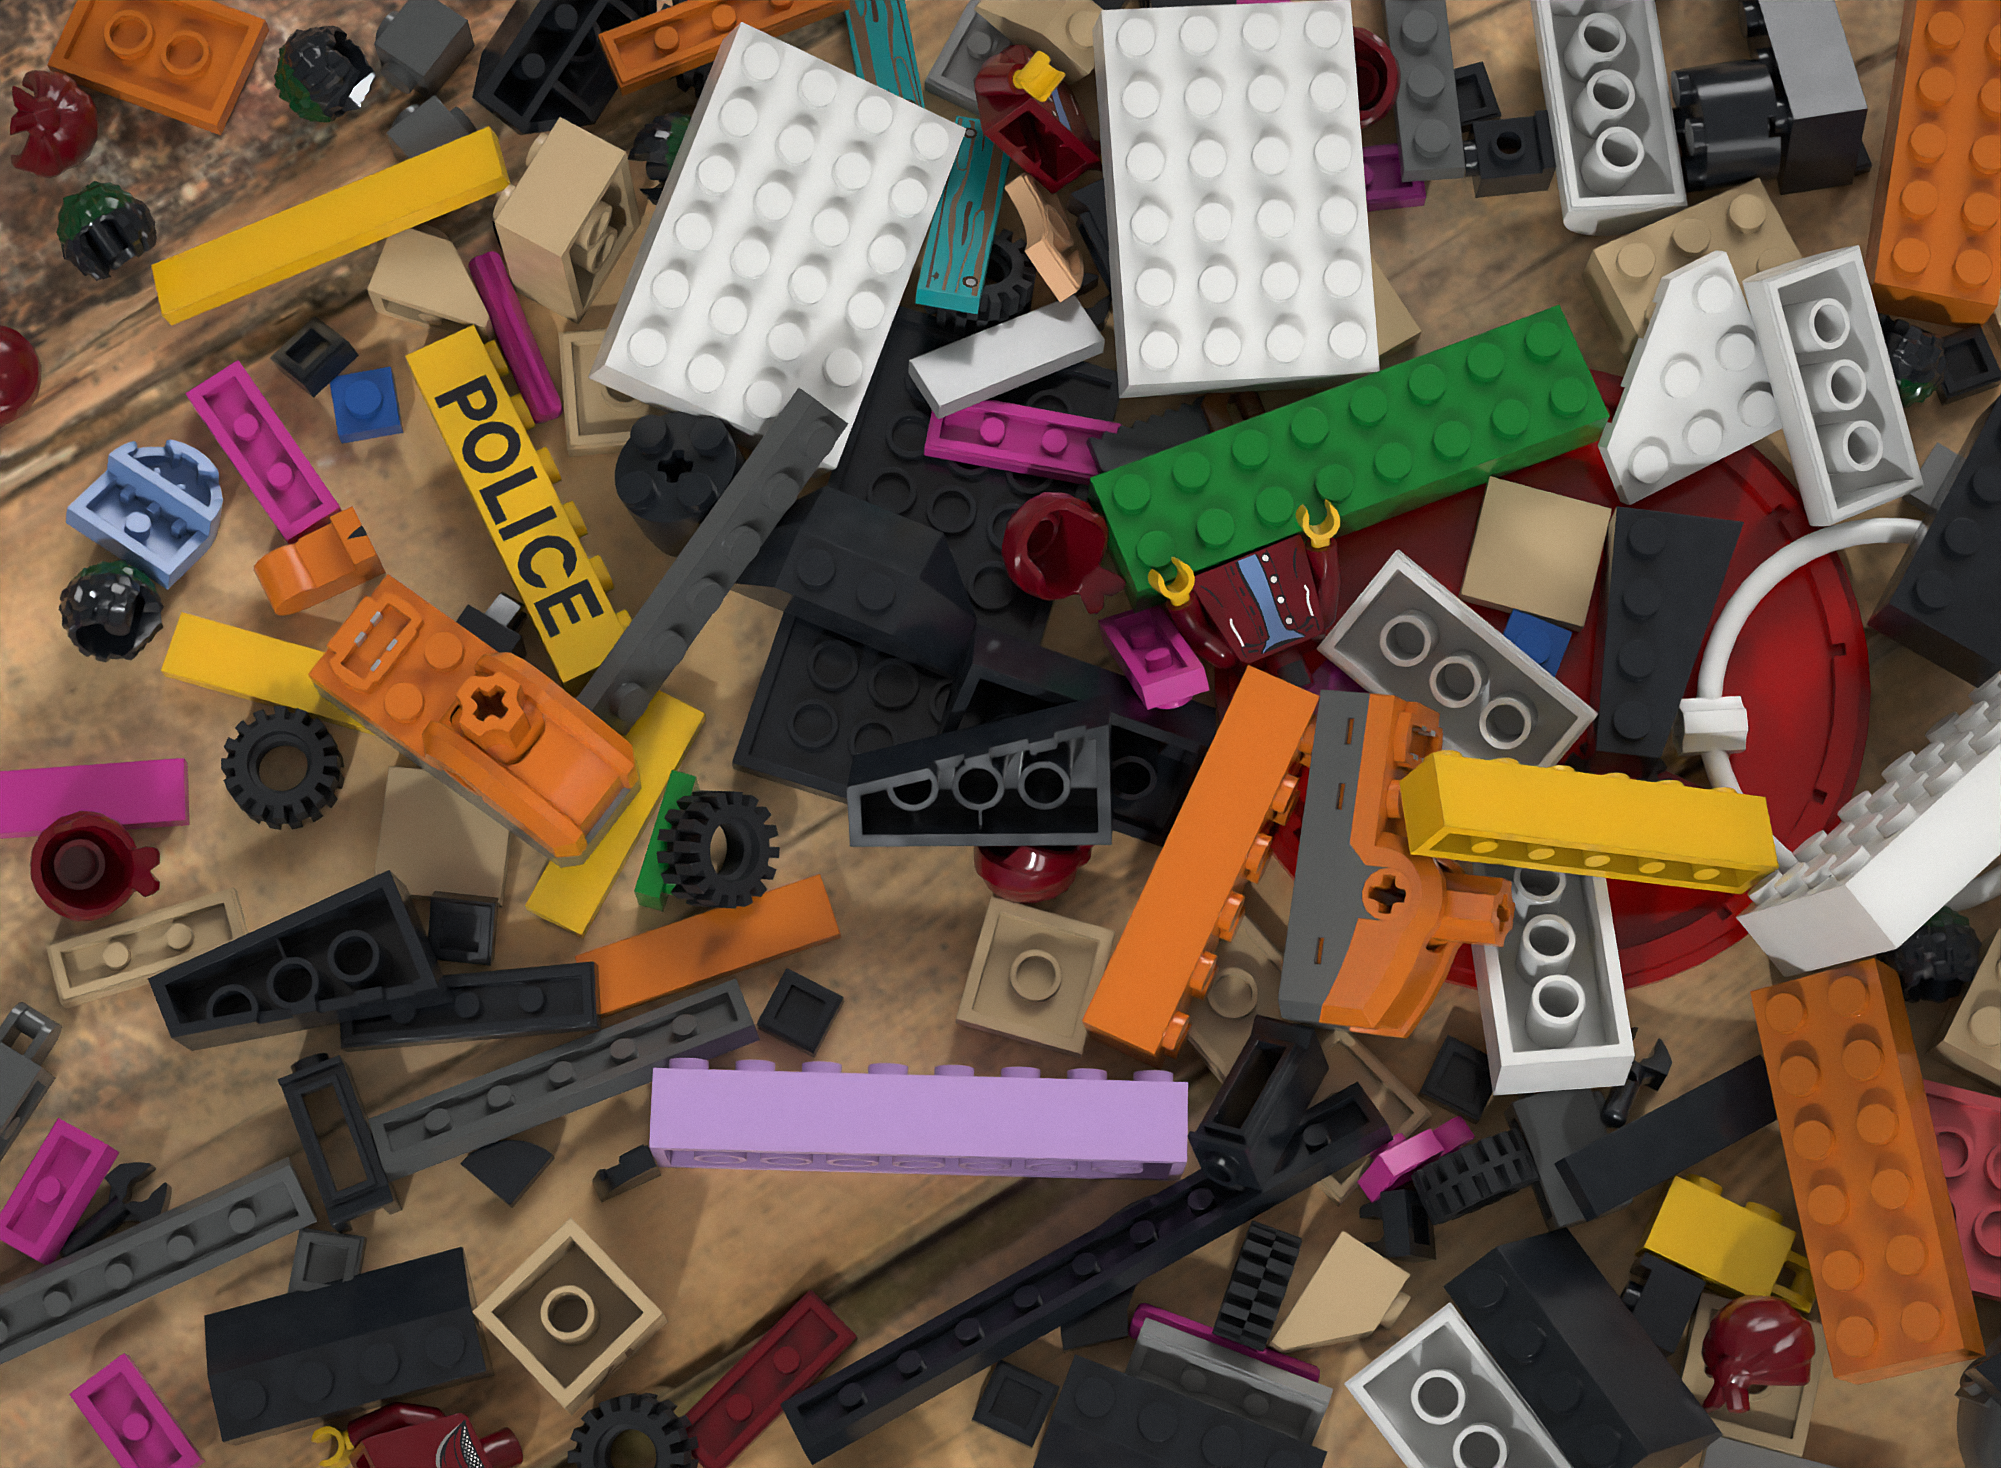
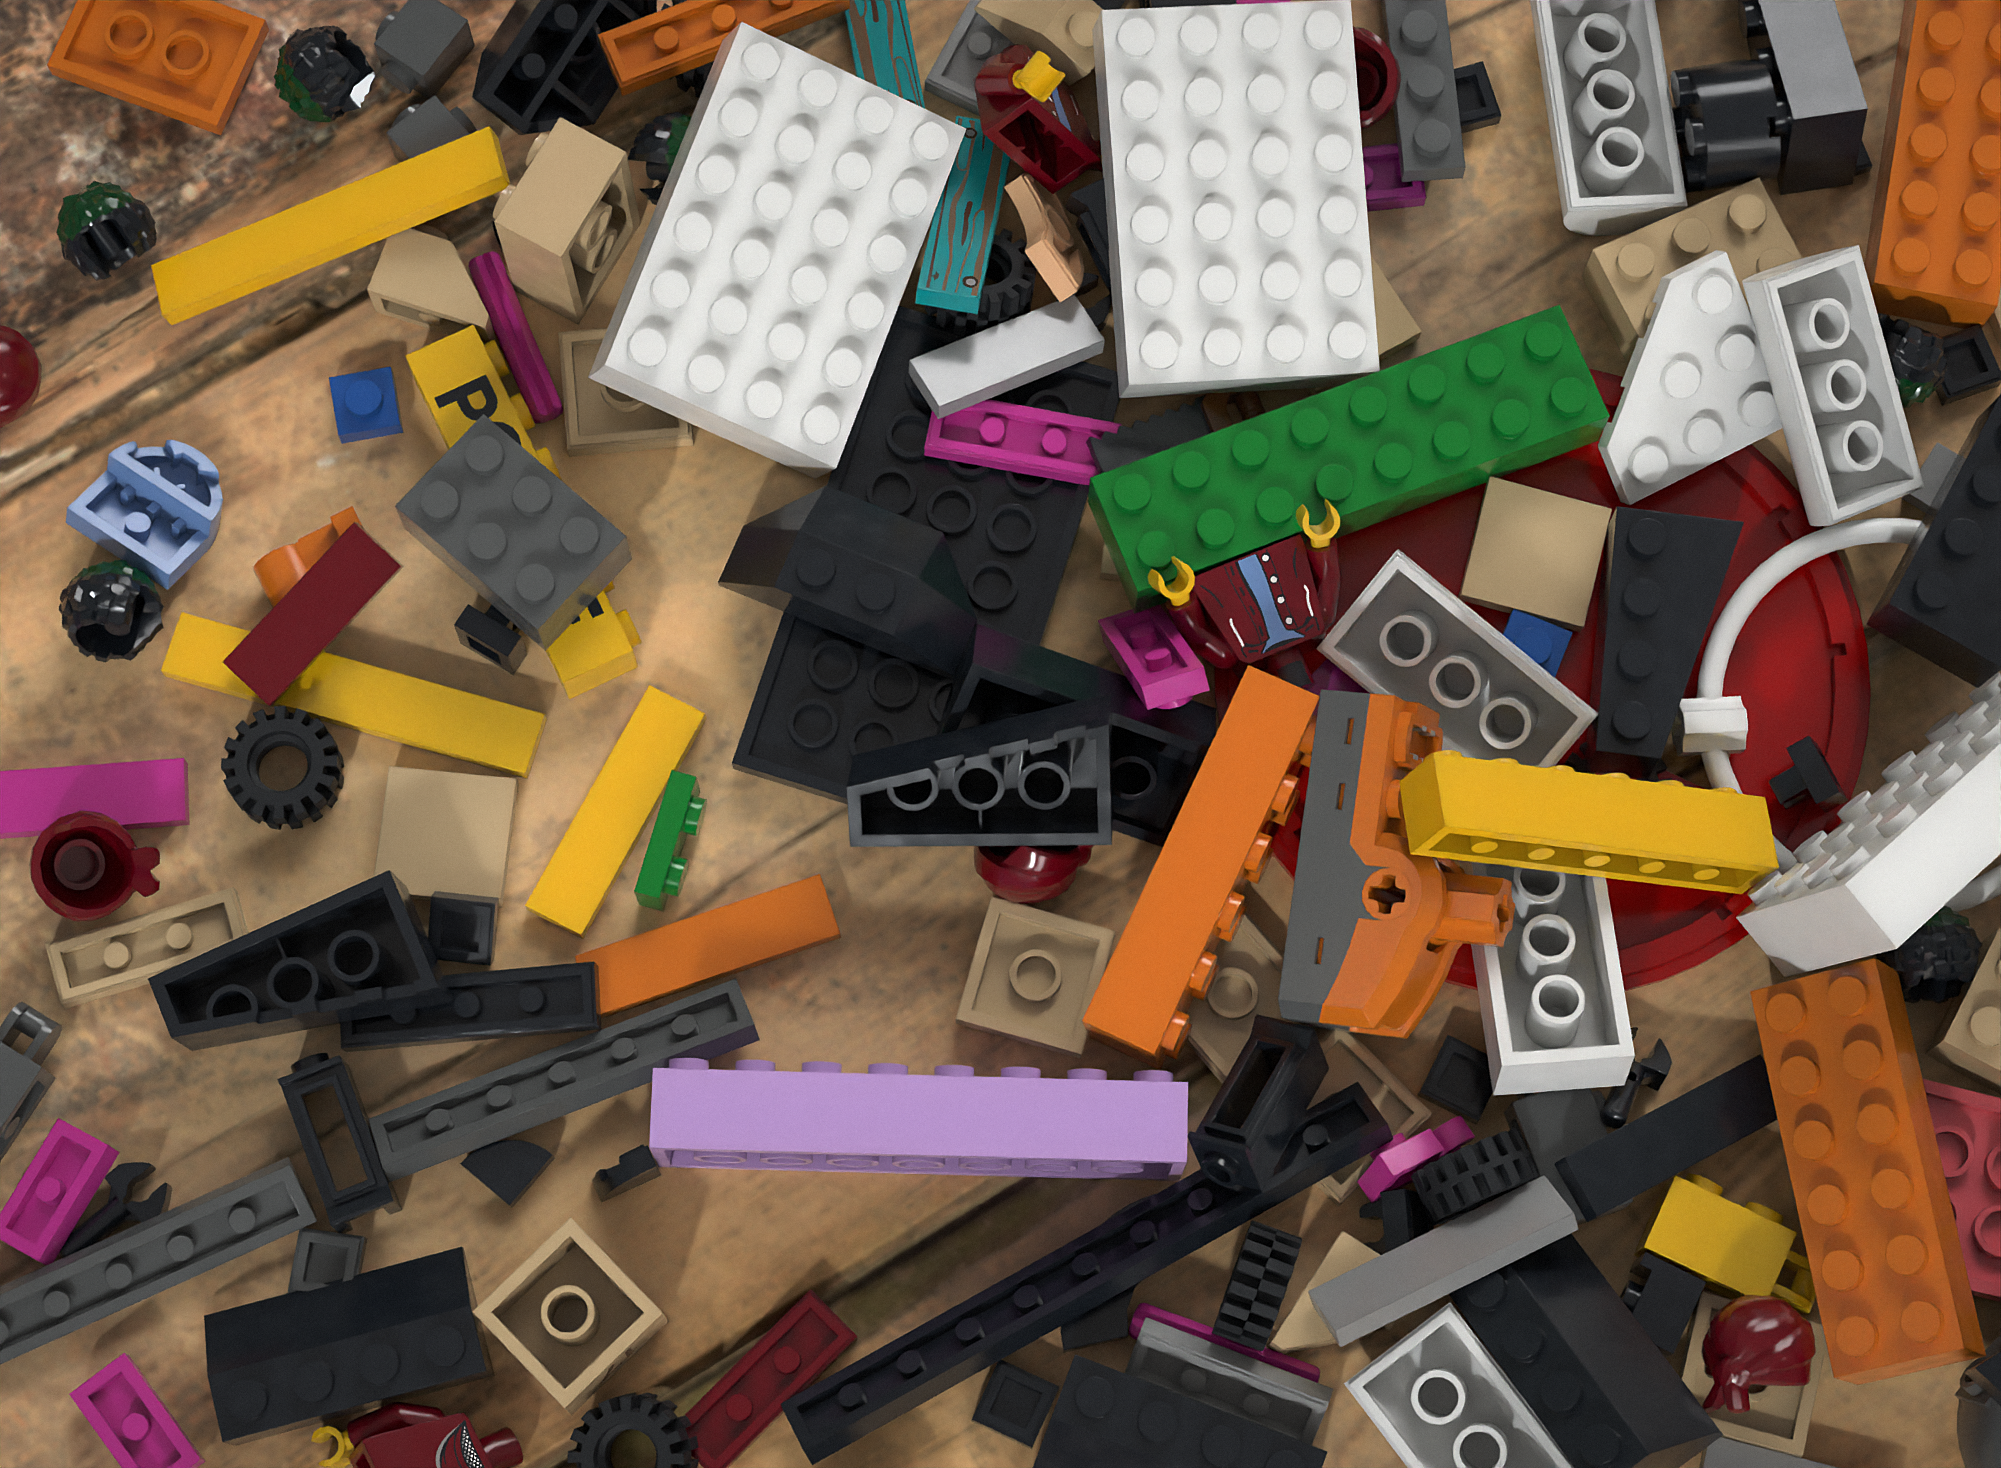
dark red hat [10,70,99,178] -> none
dark pink plate [185,360,342,545] -> none
black tile [270,316,359,398] -> none
orange piece [308,574,642,868] -> none
dark grey plate [576,388,848,736] -> none
black brick [615,411,746,557] -> none
black tyre [657,790,780,909] -> none
black tile [756,968,844,1057] -> none
dark red hat [1002,492,1126,614] -> none
black brick [1463,110,1556,198] -> none
none -> dark red tile [223,522,404,706]
none -> dark grey brick [395,414,632,651]
none -> light grey tile [1308,1175,1579,1347]
none -> black tile [1768,736,1849,813]

